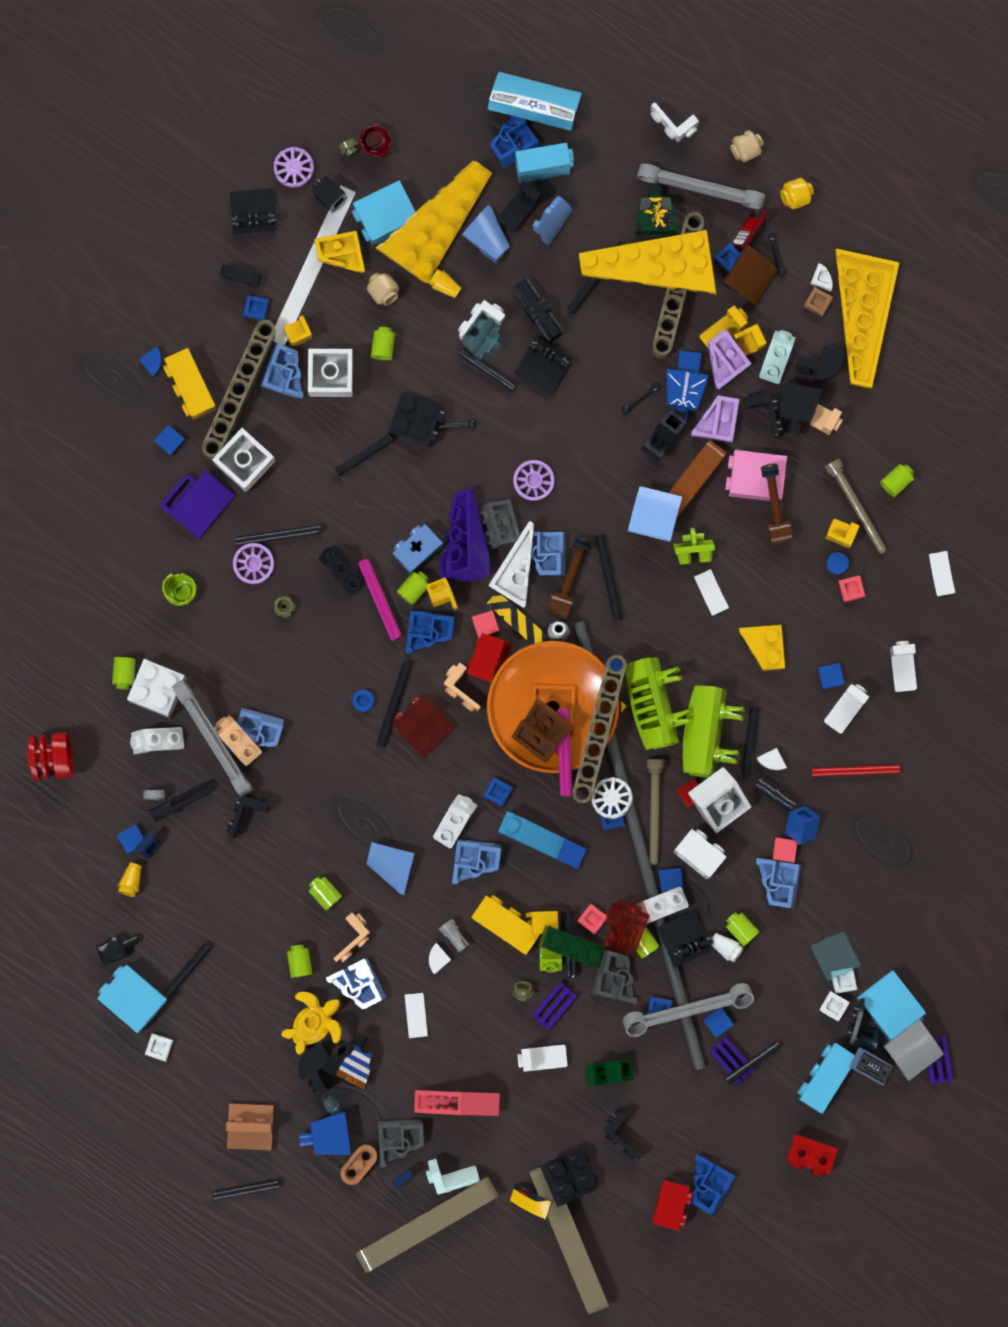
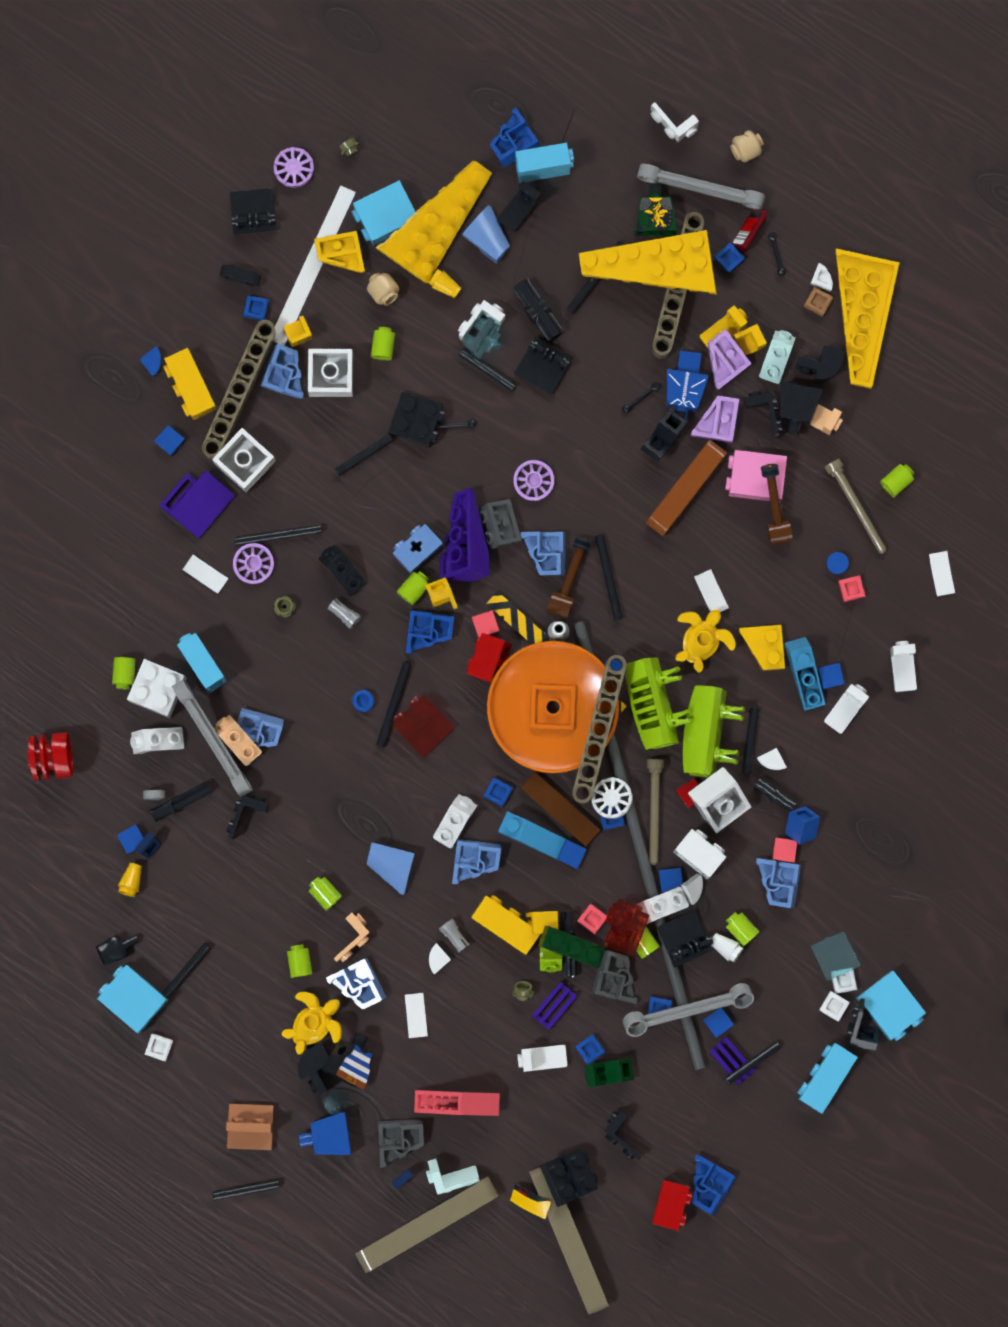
lime hair [162,573,197,606] -> none
black brick [312,176,347,213] -> none
nougat plate [340,1145,377,1185] -> none
dark pink axle [358,559,401,641] -> none
dark red hair [359,124,392,158] -> none
light nougat bracket [444,663,481,712] -> none
medium azure slope [488,72,582,131] -> none
white wing [488,521,534,608] -> none
reddish brown slope [512,699,573,763] -> none
medium blue slope [533,196,573,245] -> none
dark pink axle [557,709,572,796] -> none
light blue slope [628,486,682,542] -> none
lime hips [673,528,715,565] -> none
reddish brown slope [723,245,777,306] -> none
yellow head [780,178,814,209] -> none
red brick [786,1134,838,1177] -> none
red bar [812,765,900,777] -> none
yellow panel [825,519,859,548] -> none
tile [849,1048,893,1086] -> none
light grey slope [883,1019,944,1081] -> none
dark purple tile [927,1037,953,1084] -> none
none -> medium azure brick [177,633,228,693]
none -> white sticker [183,555,228,593]
none -> light grey pin [328,598,361,630]
none -> reddish brown tile [520,772,600,847]
none -> blue tile [575,1034,605,1065]
none -> yellow animal [675,609,736,673]
none -> white tile [681,874,703,905]
none -> dark azure slope [784,637,825,711]

